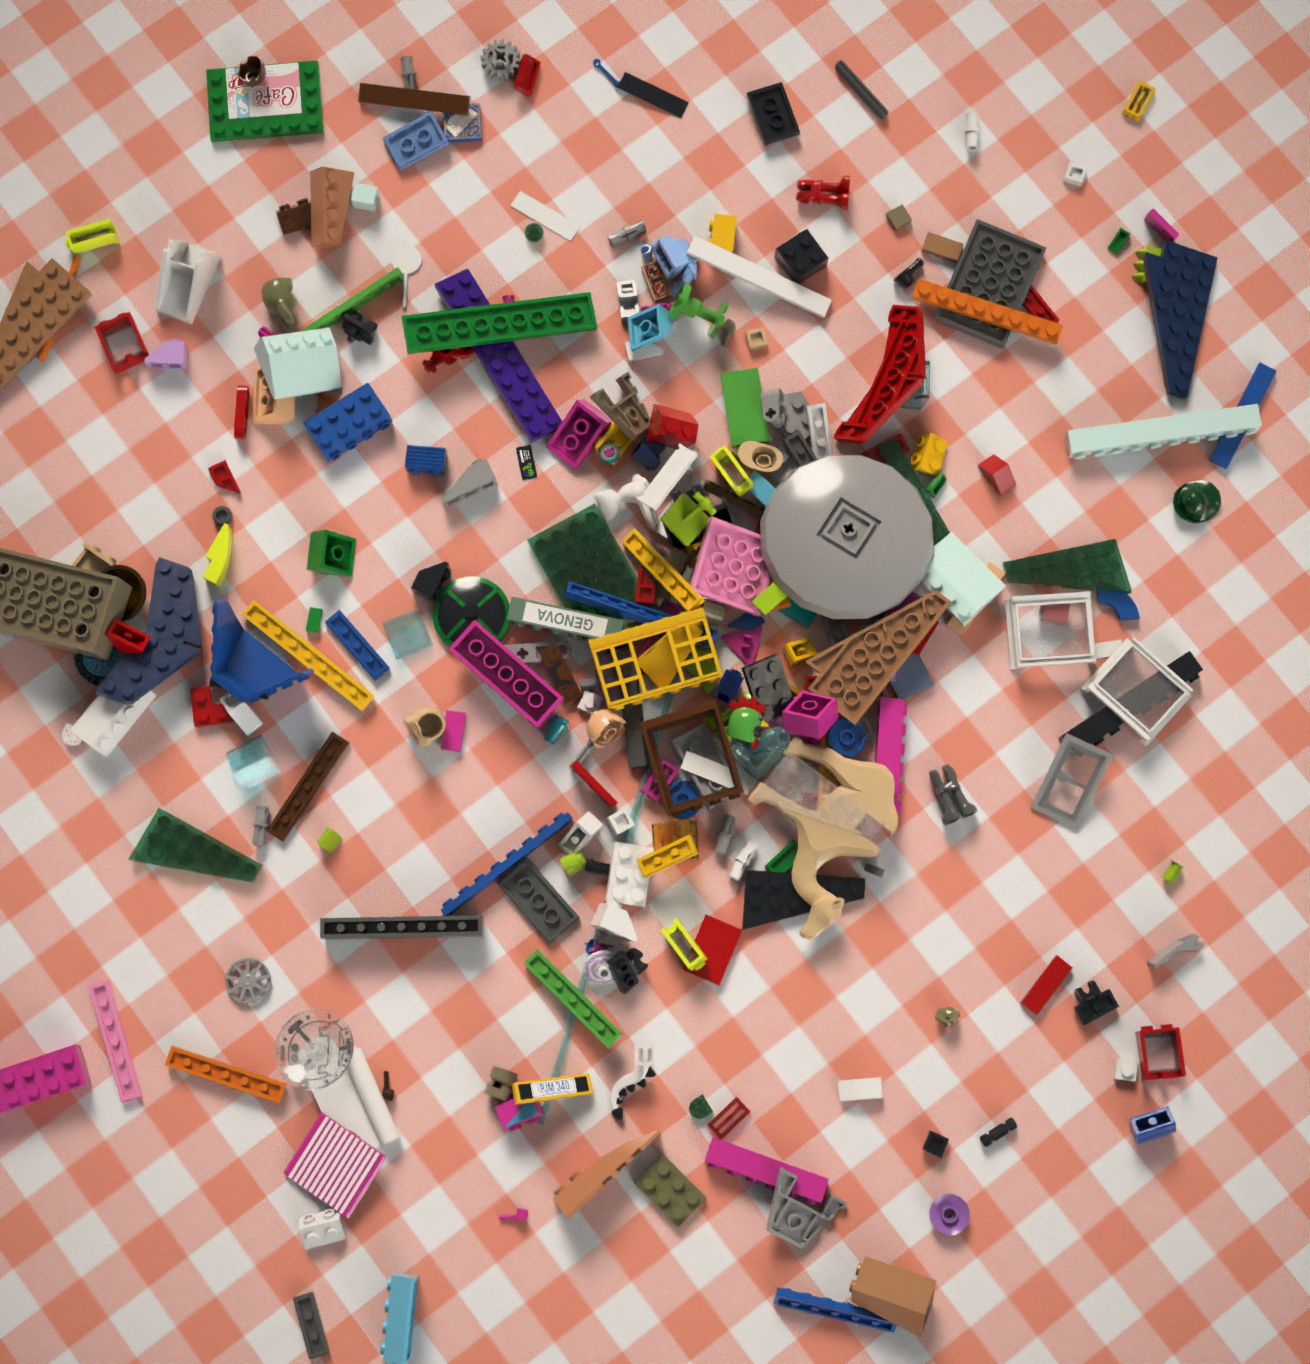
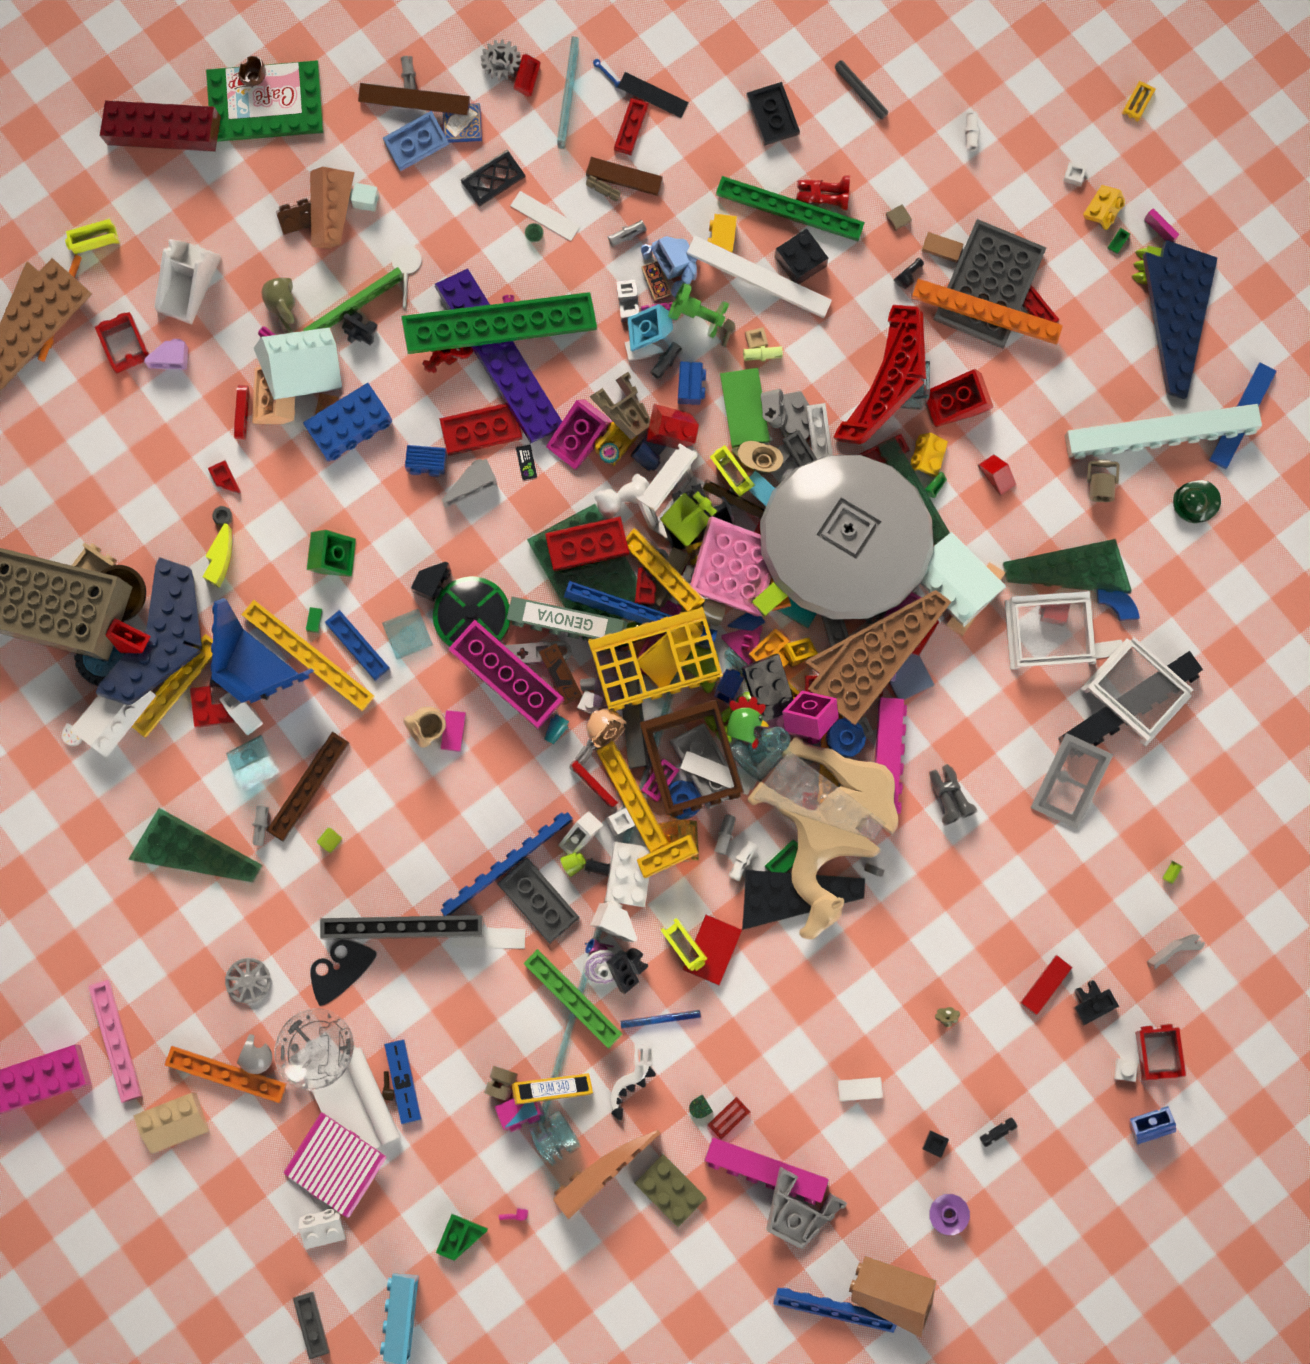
none -> dark red brick [99,100,221,152]
none -> yellow plate [131,634,213,738]
none -> tan slope [133,1093,209,1154]
none -> light grey helmet [237,1034,273,1074]
none -> black piece [310,940,377,1006]
none -> blue tile [384,1039,422,1124]
none -> green wing [436,1213,488,1261]
none -> red tile [439,403,523,456]
none -> white sticker [451,928,525,949]
none -> black window [461,150,526,207]
none -> clear light blue wheel [529,1110,581,1166]
none -> red tile [545,516,630,572]
none -> clear light blue tile [557,36,579,149]
none -> reddish brown tile [586,157,663,196]
none -> dark tan axle [586,176,621,201]
none -> yellow tile [596,741,669,853]
none -> red tile [614,98,649,156]
none -> clear blue bar [620,1010,701,1029]
none -> dark grey pin [650,342,682,380]
none -> blue brick [678,361,706,405]
none -> green plate [716,176,865,242]
none -> clear light blue tile [724,647,748,676]
none -> yellowish green pin [743,346,783,361]
none -> light orange hinge [748,628,789,668]
none -> red slope [923,369,994,427]
none -> yellow bracket [1083,185,1125,230]
none -> dark tan piece [1087,460,1120,502]

